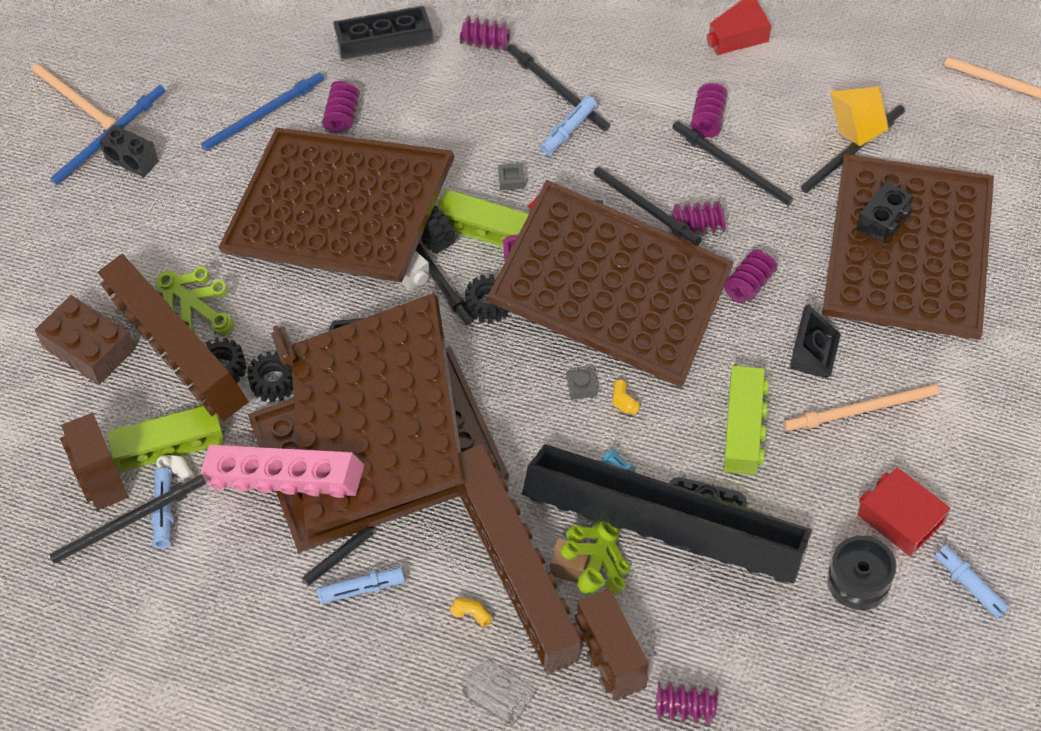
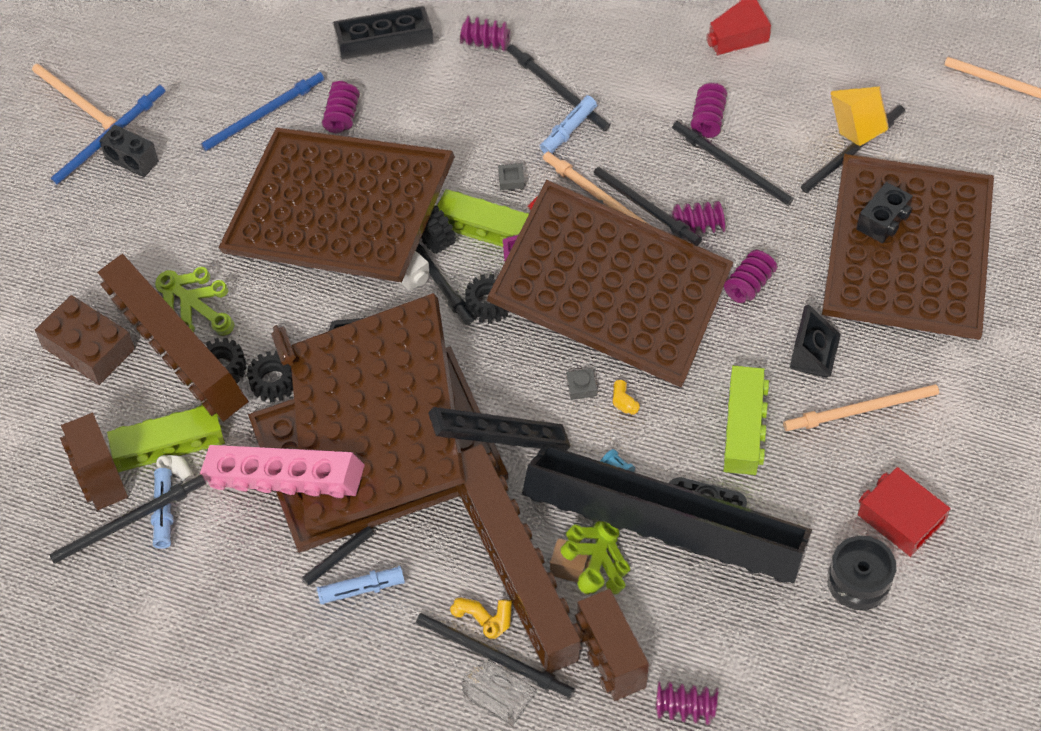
light blue pin [934,545,1011,620] -> none
none -> black bar [416,613,575,699]
none -> black tile [428,407,571,451]
none -> yellow arm [483,599,512,639]
none -> light nougat bar [543,151,650,225]

